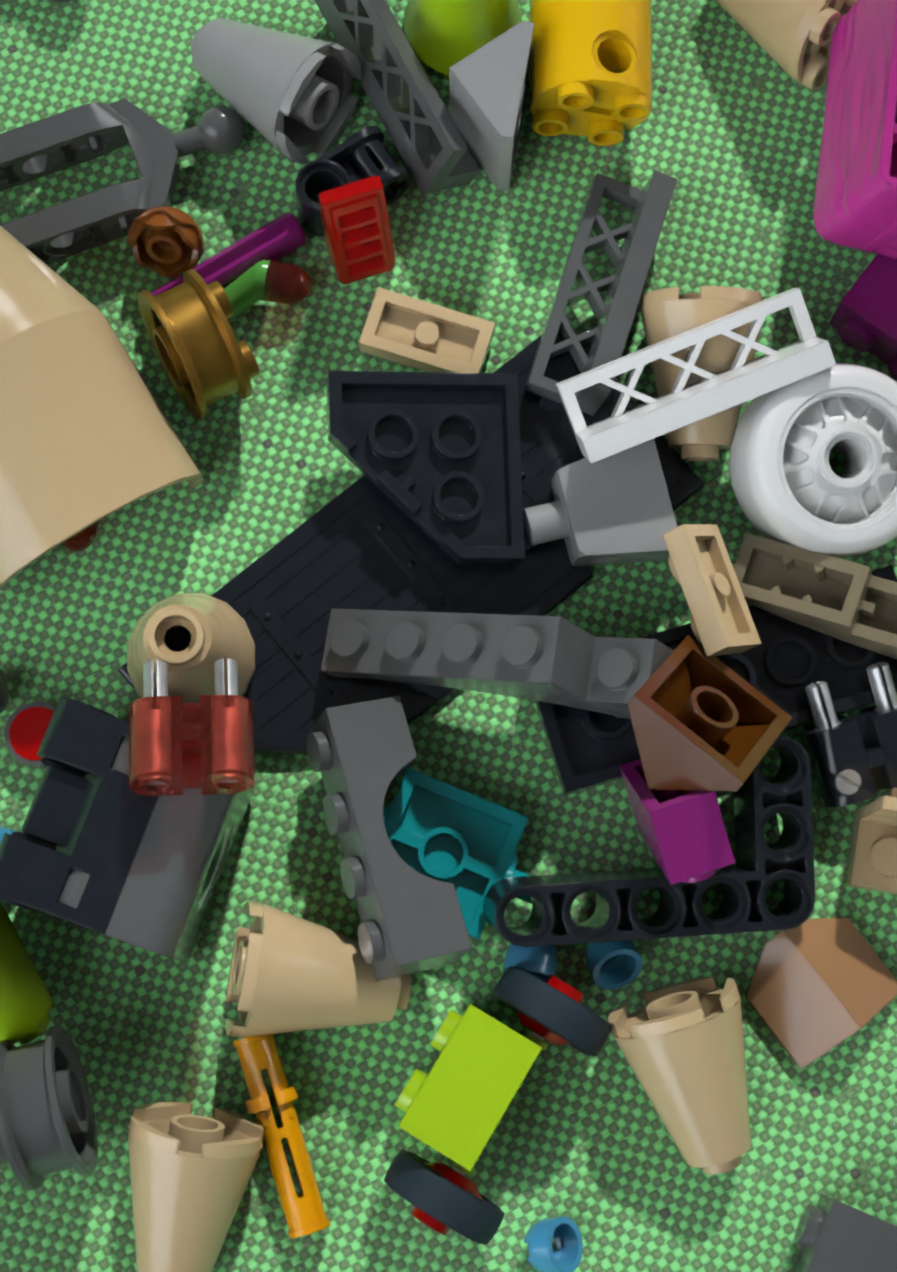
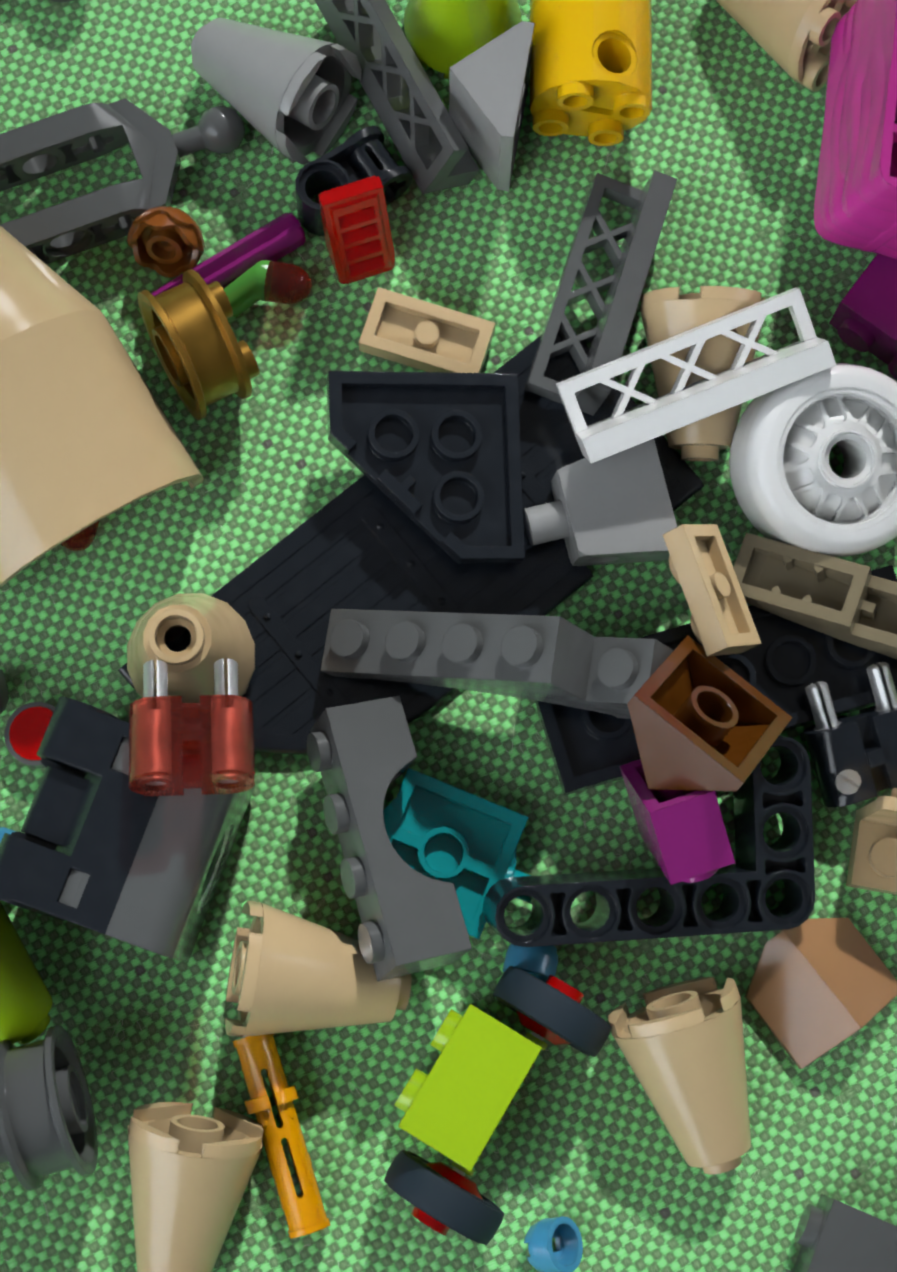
dark azure hinge [585,940,643,990] -> none

